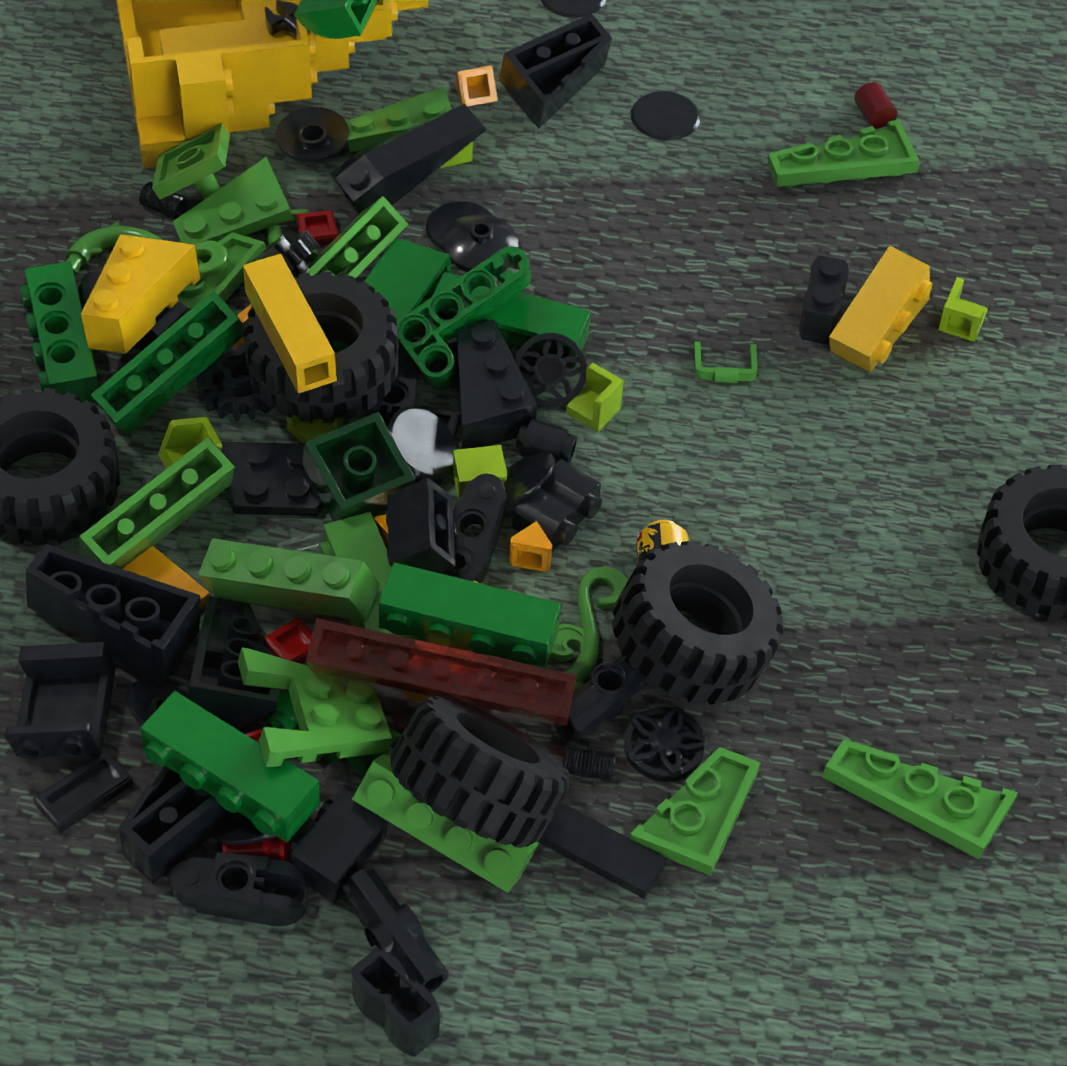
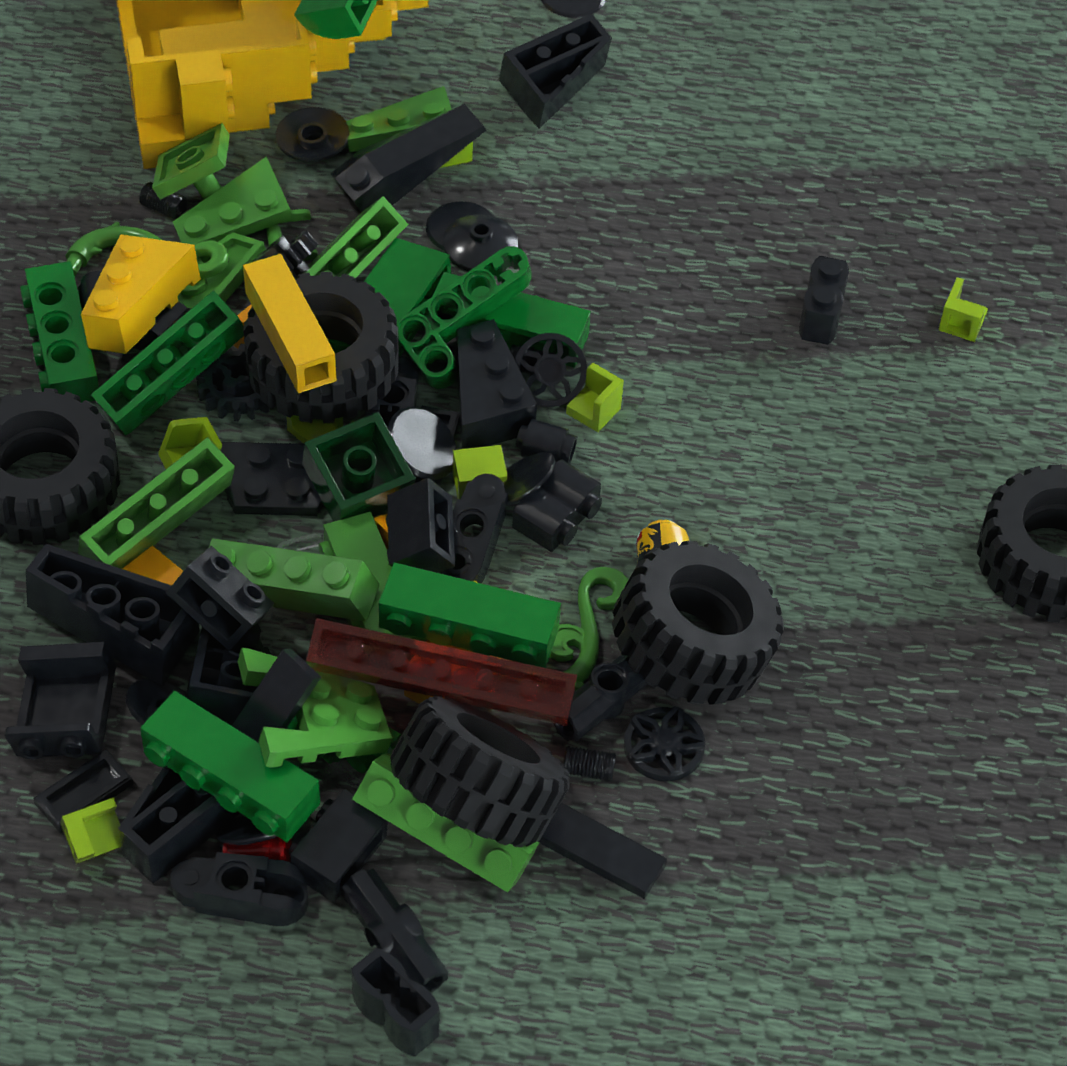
red tile [263,617,323,664] -> none
black bar [265,0,299,39] -> none
red tile [296,210,338,246] -> none
light orange slope [455,65,498,107] -> none
light orange slope [509,521,552,572] -> none
bright green wing [629,747,760,876] -> none
black piece [631,91,700,141] -> none
bright green piece [694,342,758,383] -> none
bright green wing [767,119,919,187] -> none
bright green wing [822,739,1018,860] -> none
yellow wedge [829,246,933,372] -> none
dark red piece [854,82,898,129] -> none
none -> lime panel [60,798,122,864]
none -> black brick [166,546,275,651]
none -> black tile [232,648,321,743]

